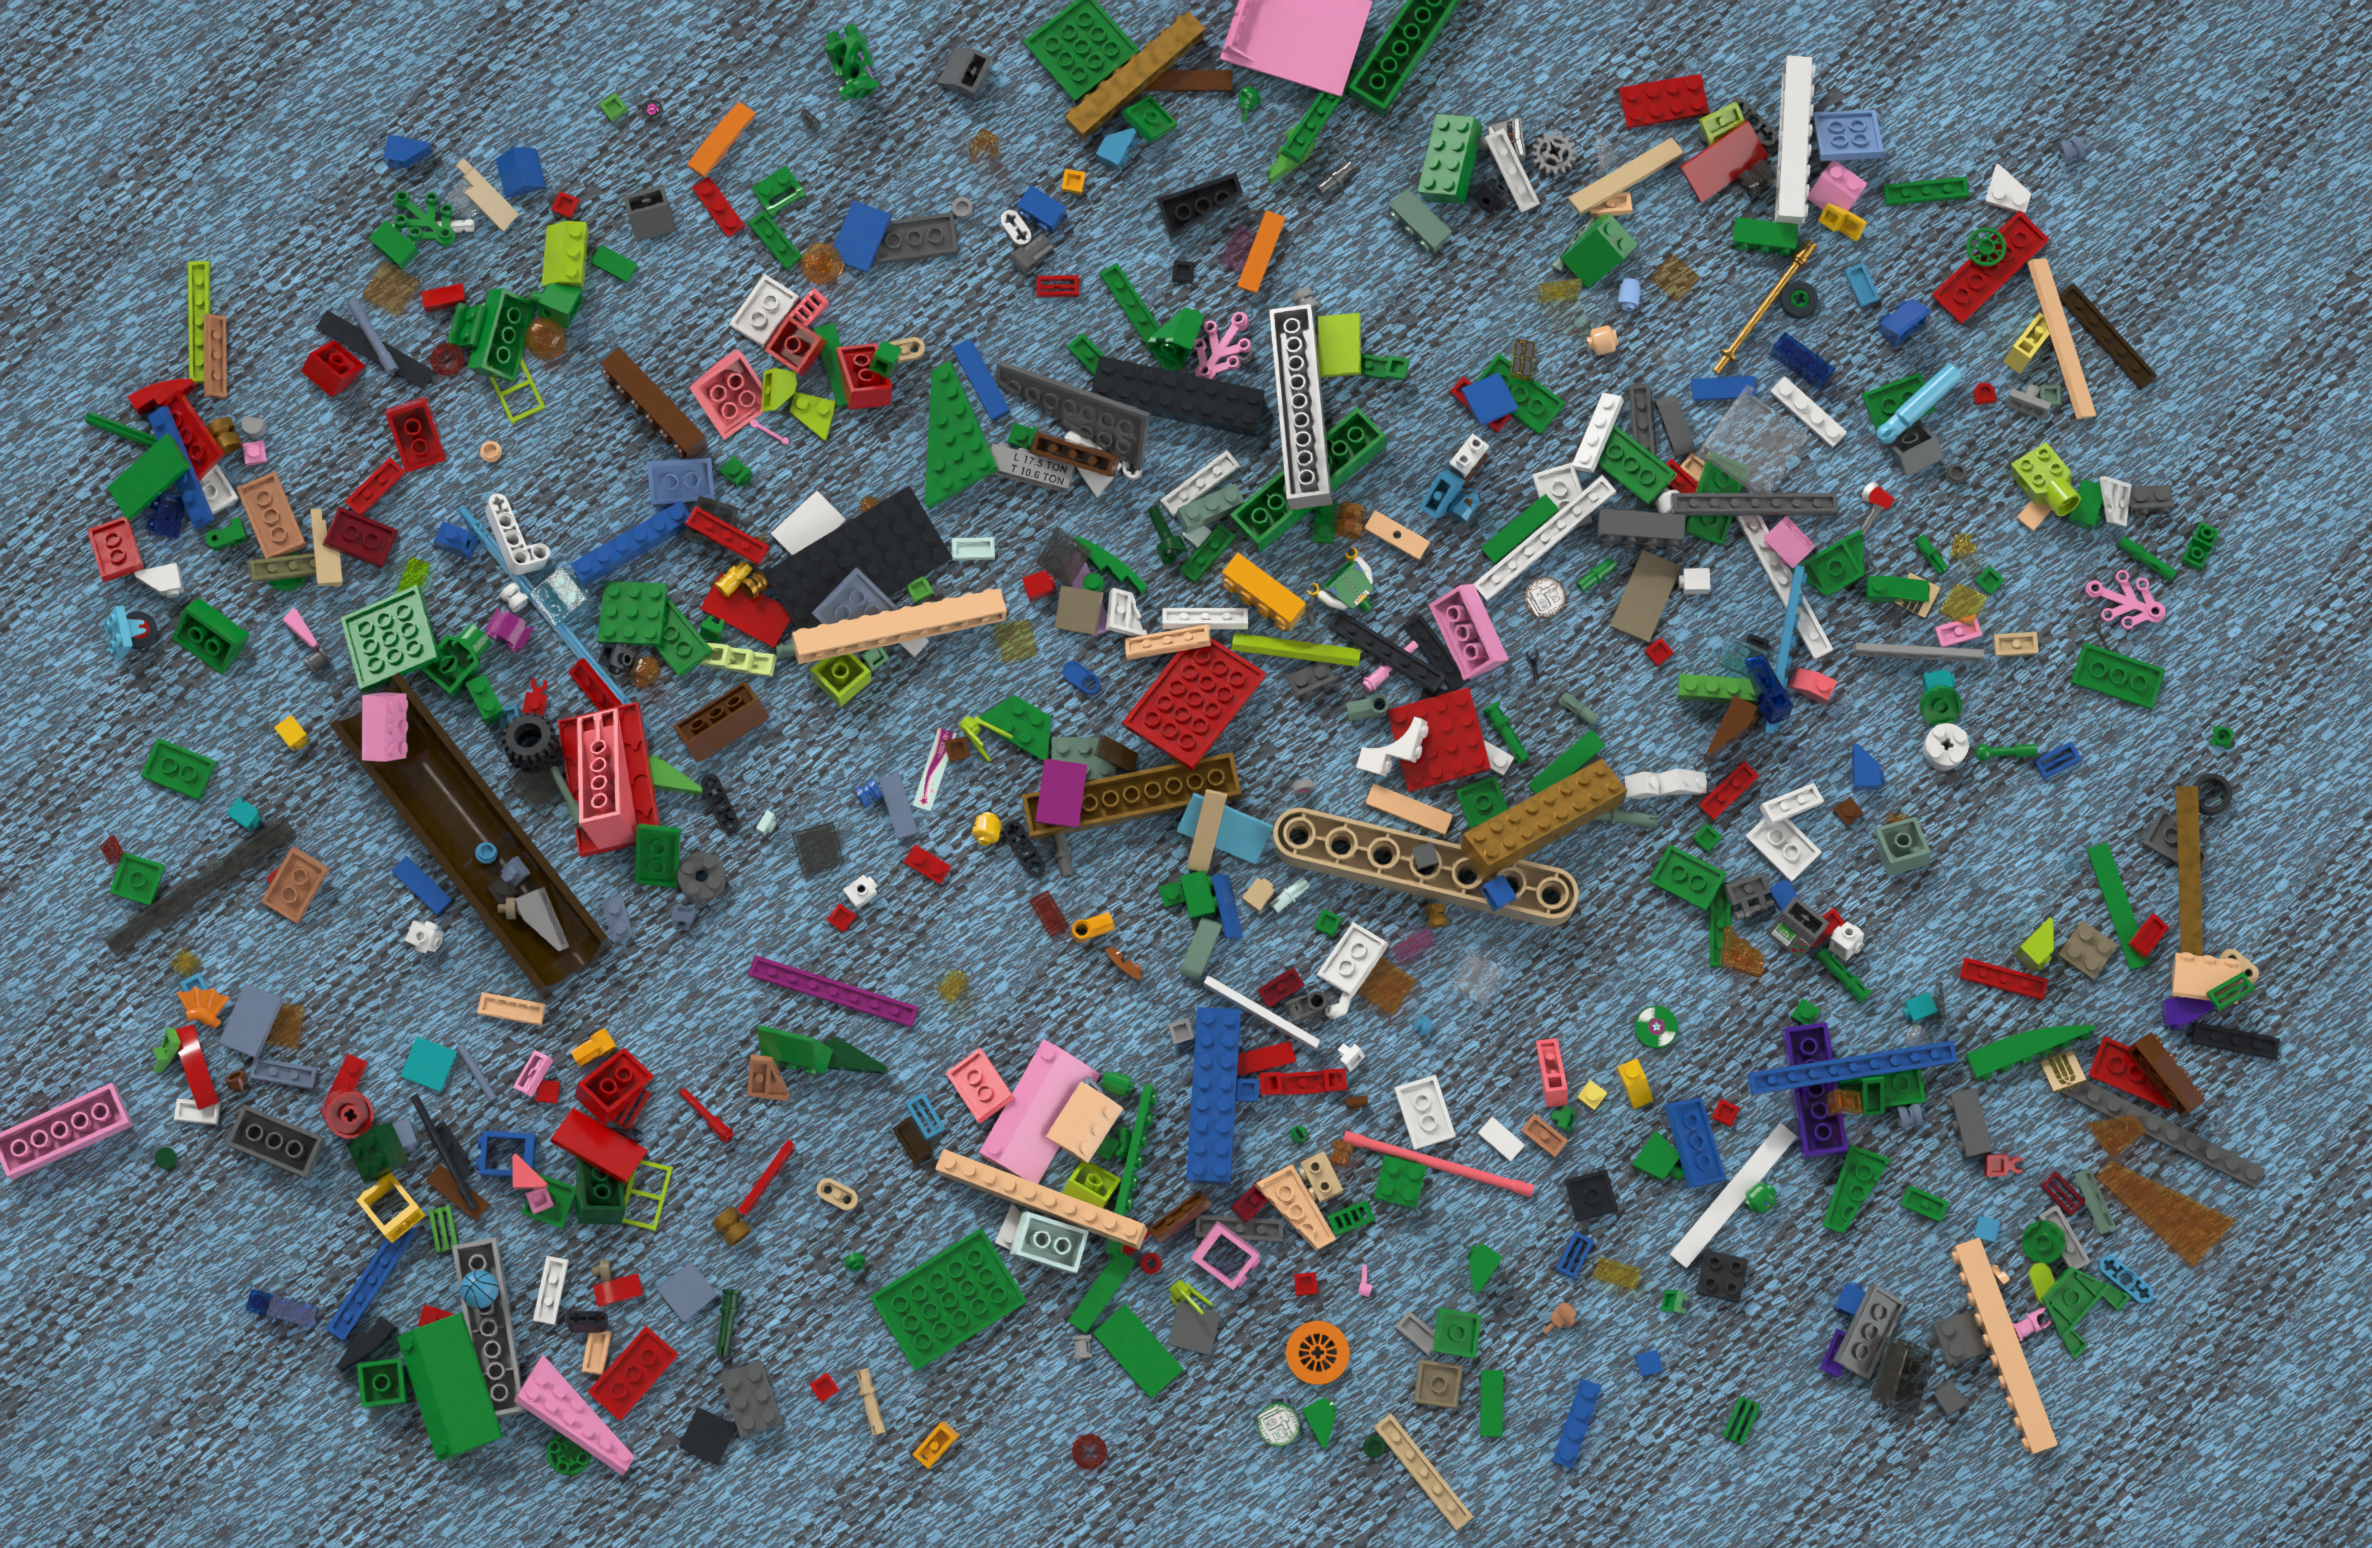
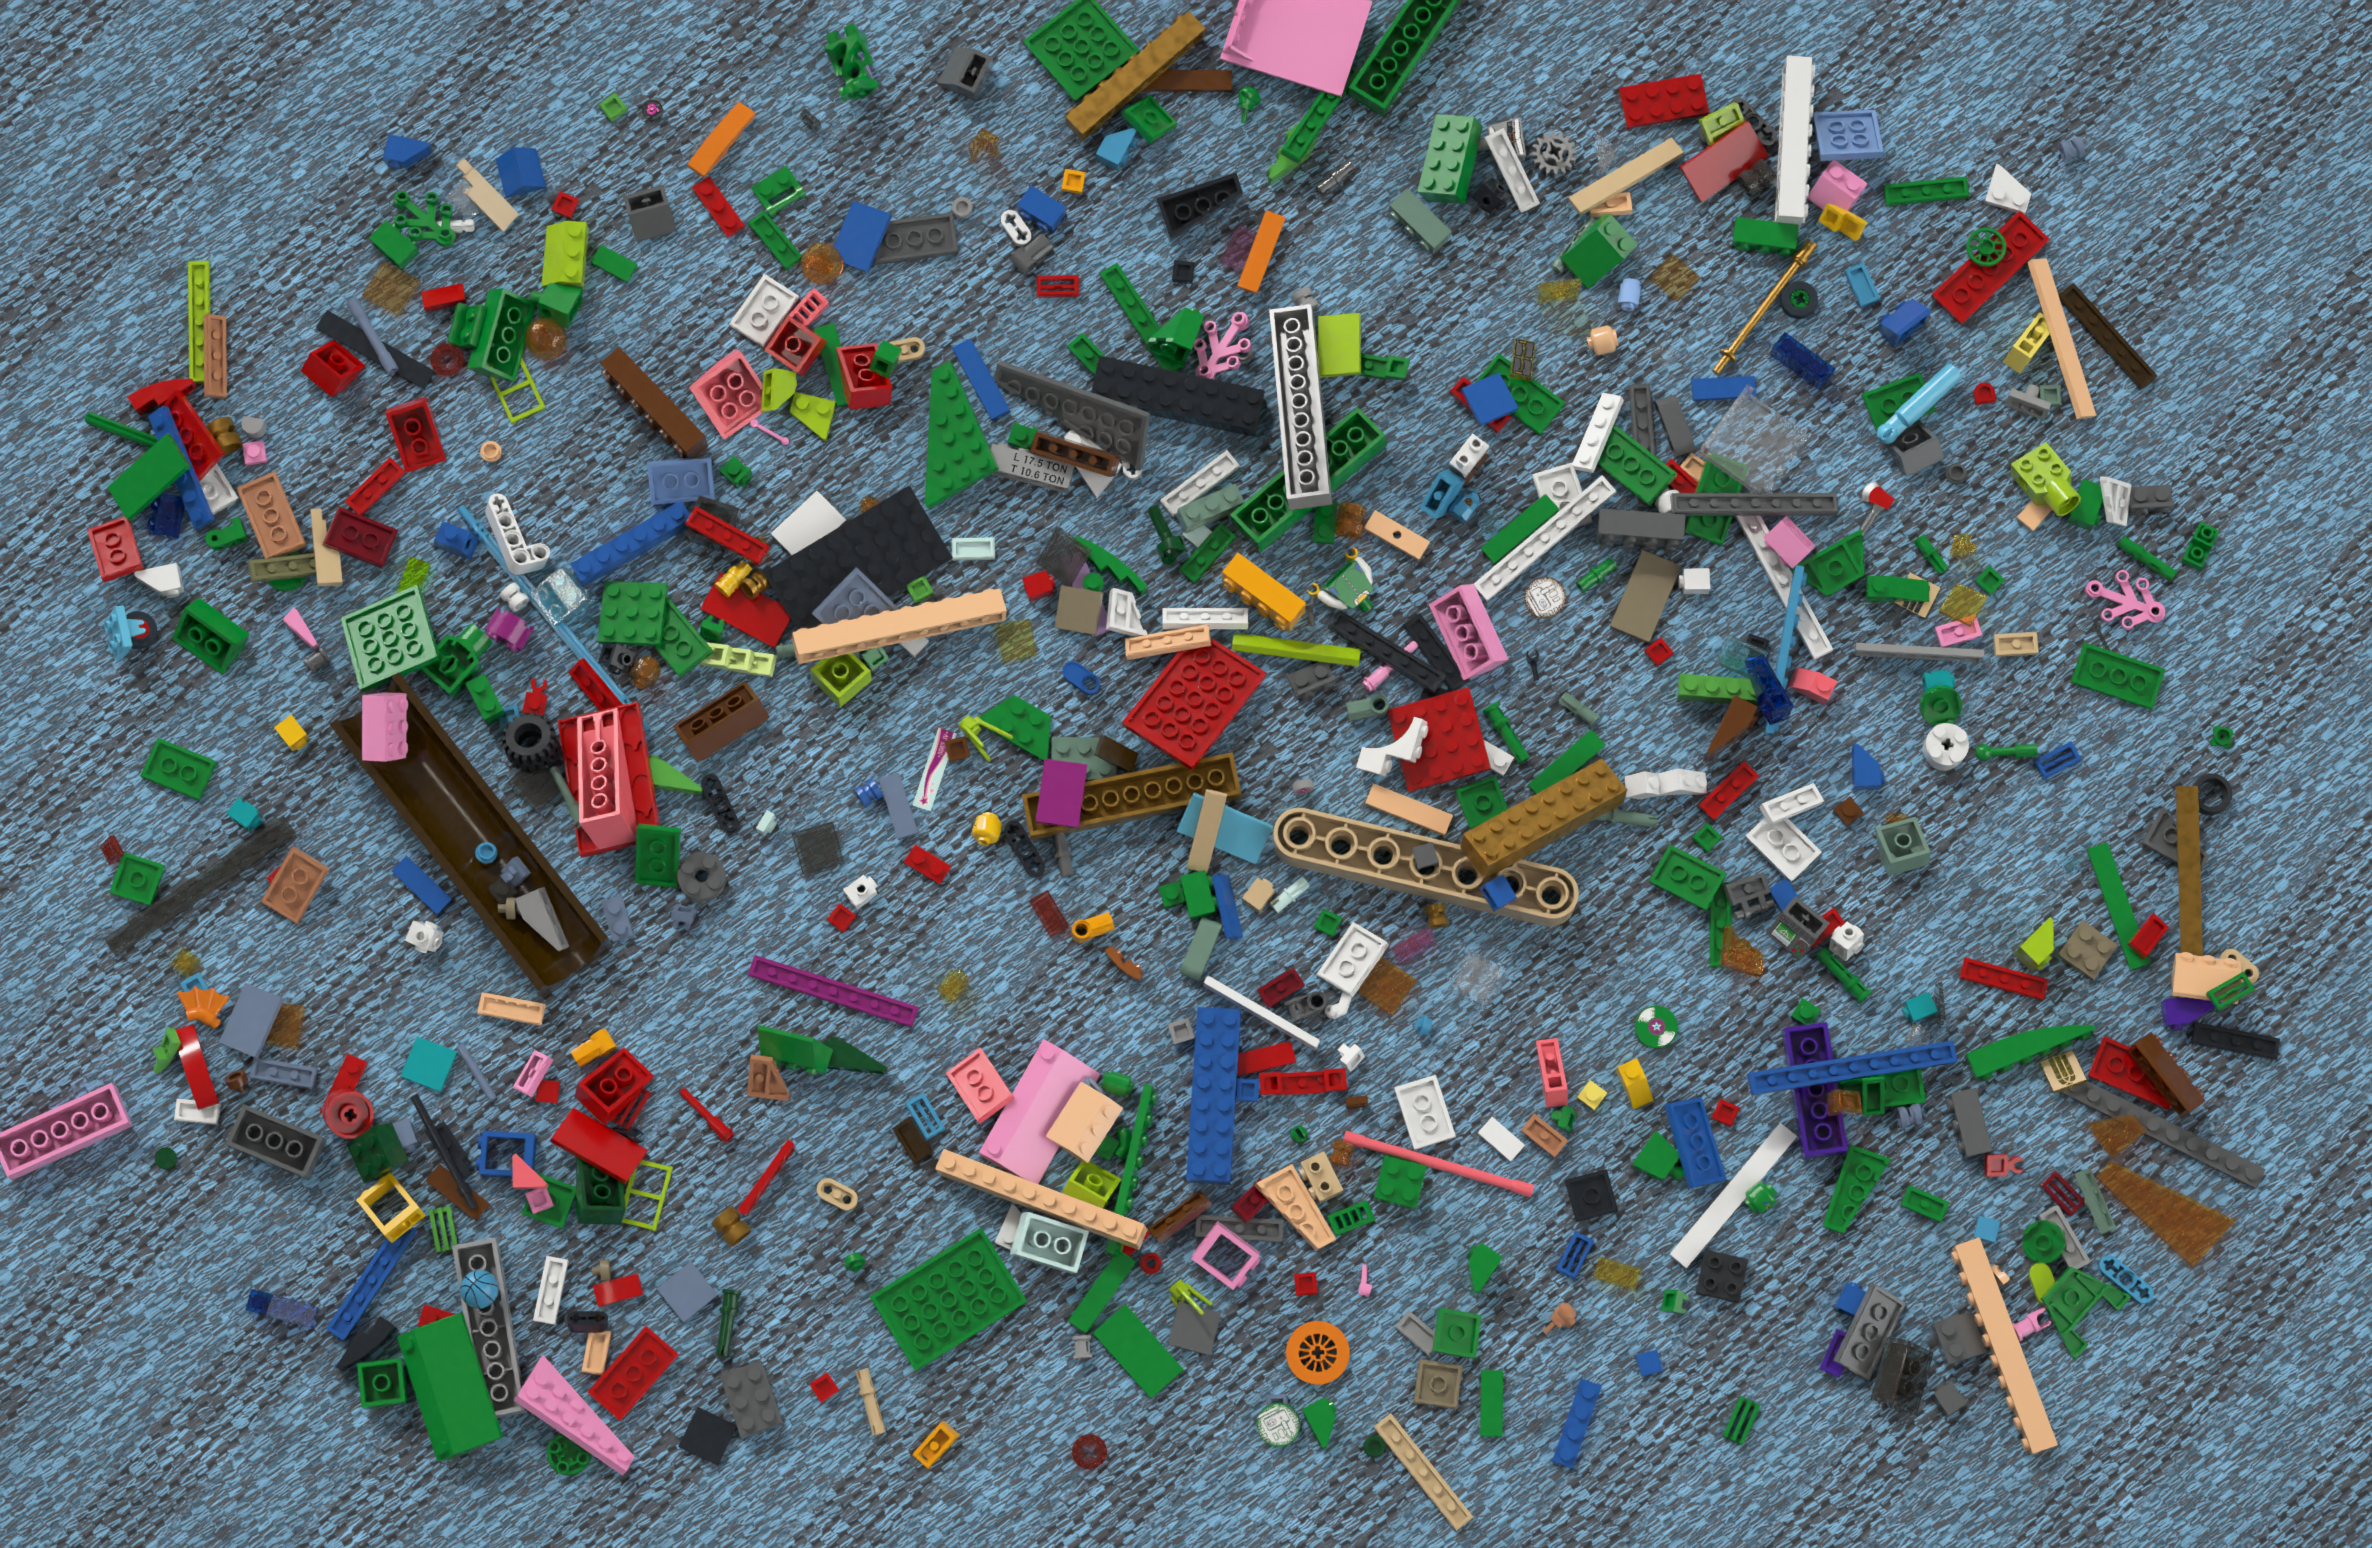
white plate [1770,376,1847,448] -> none

